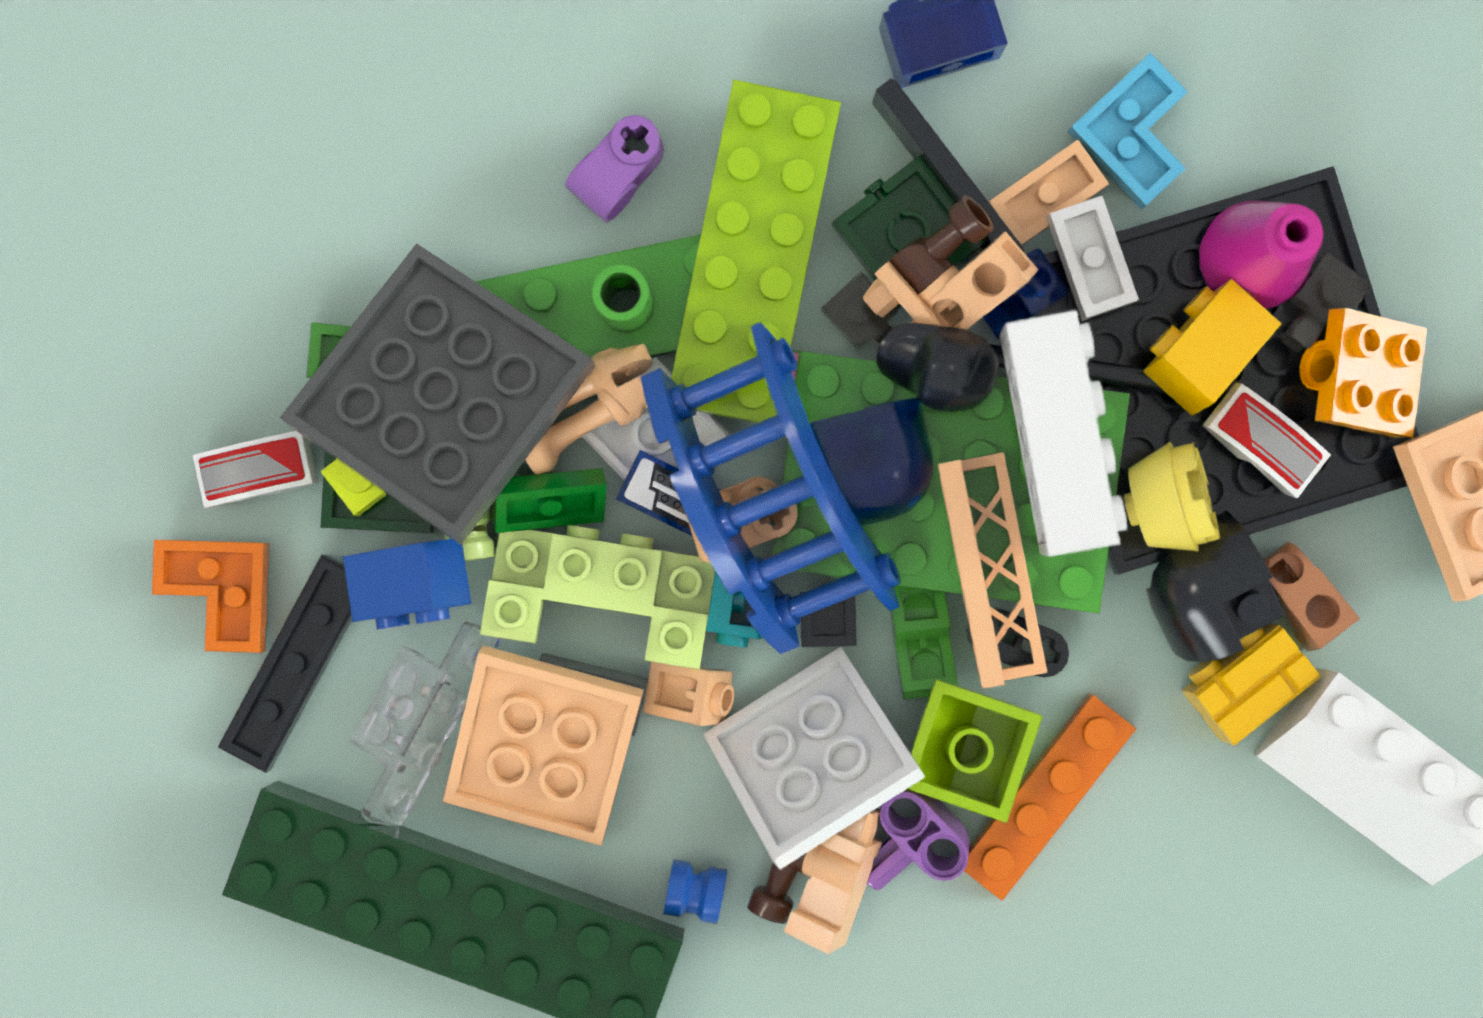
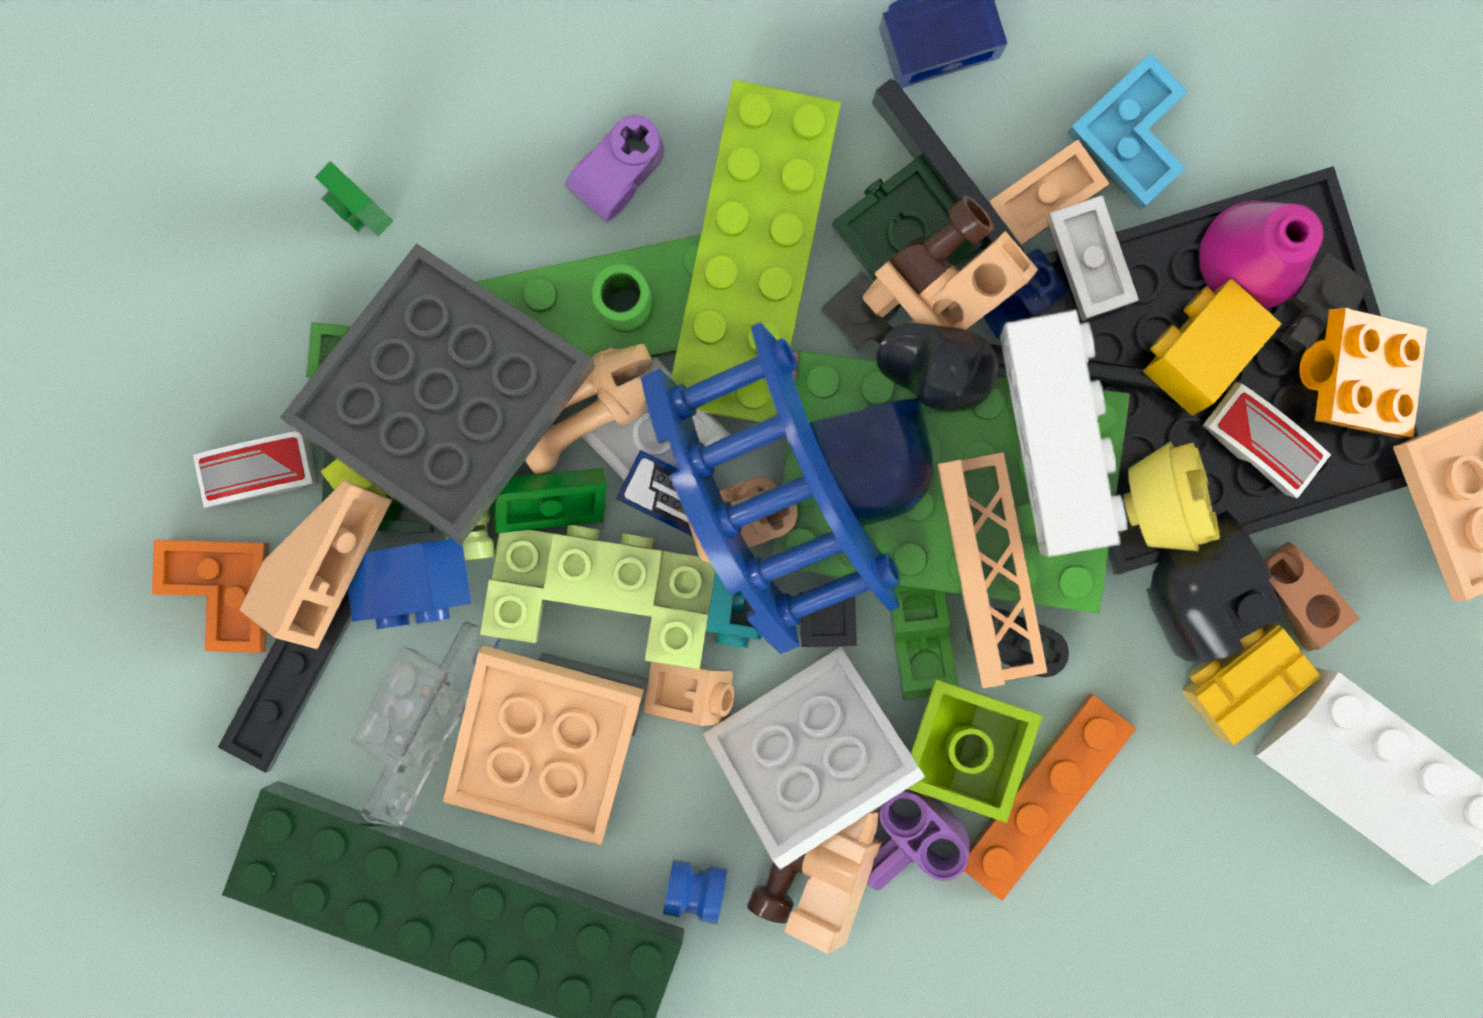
none -> light nougat slope [239,481,392,649]
none -> green plate [315,161,393,236]

